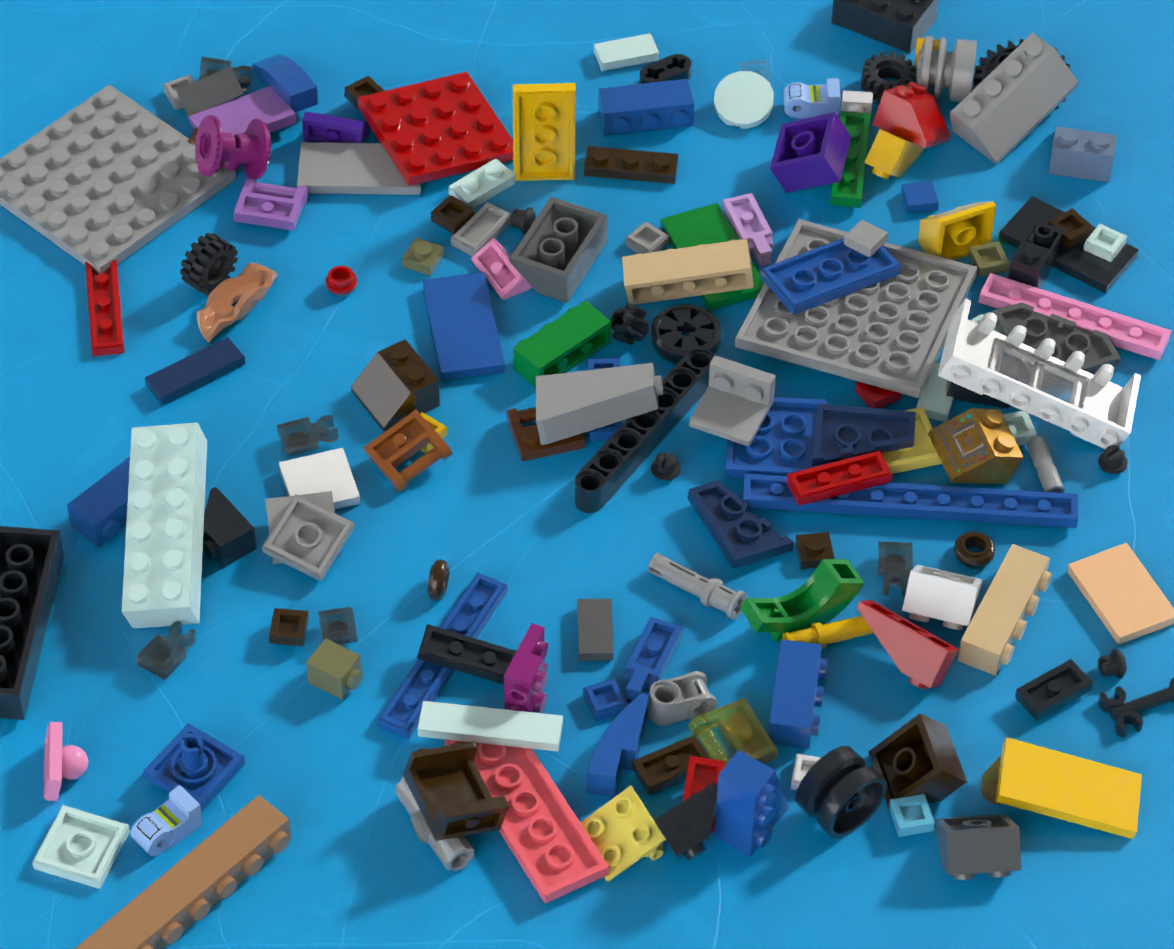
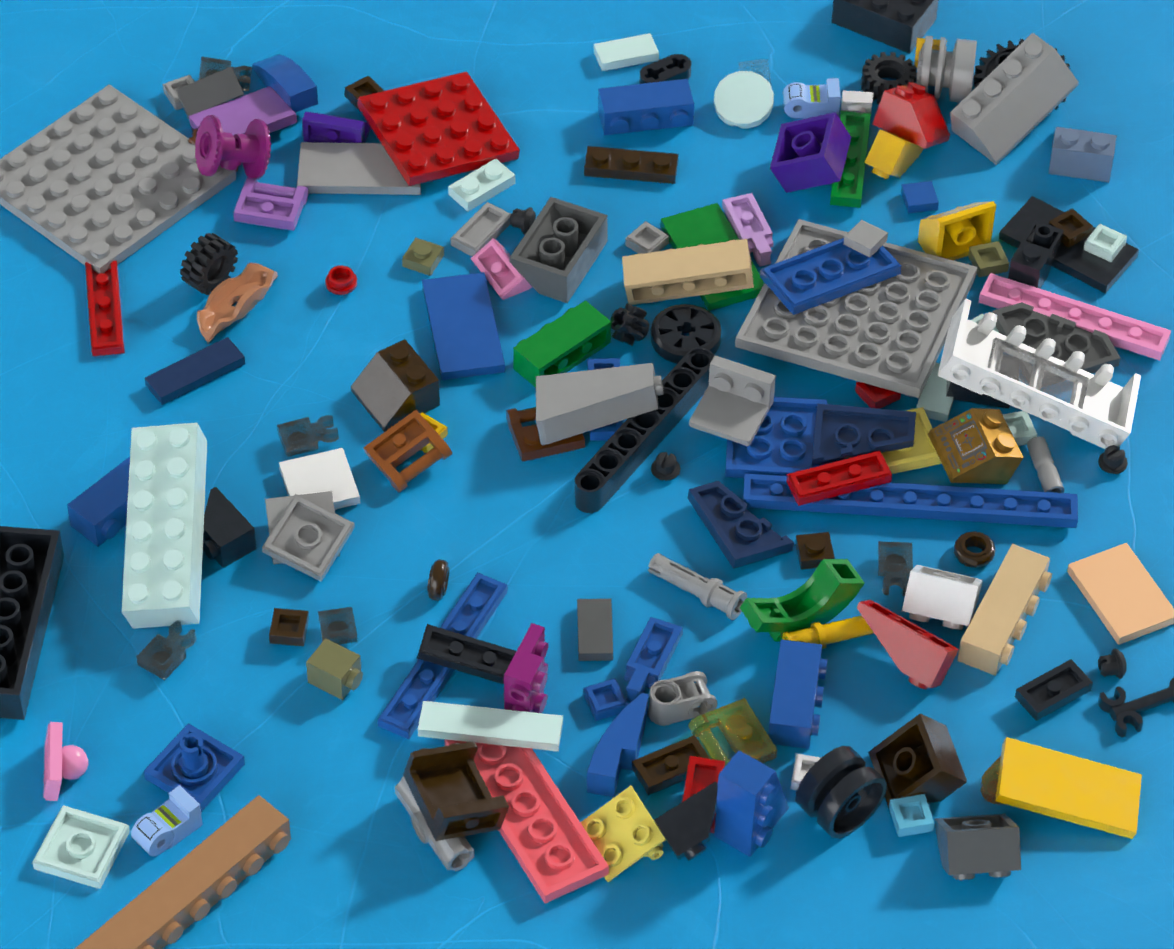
dark brown plate [431,195,475,234] -> none
yellow tile [513,83,576,181] -> none

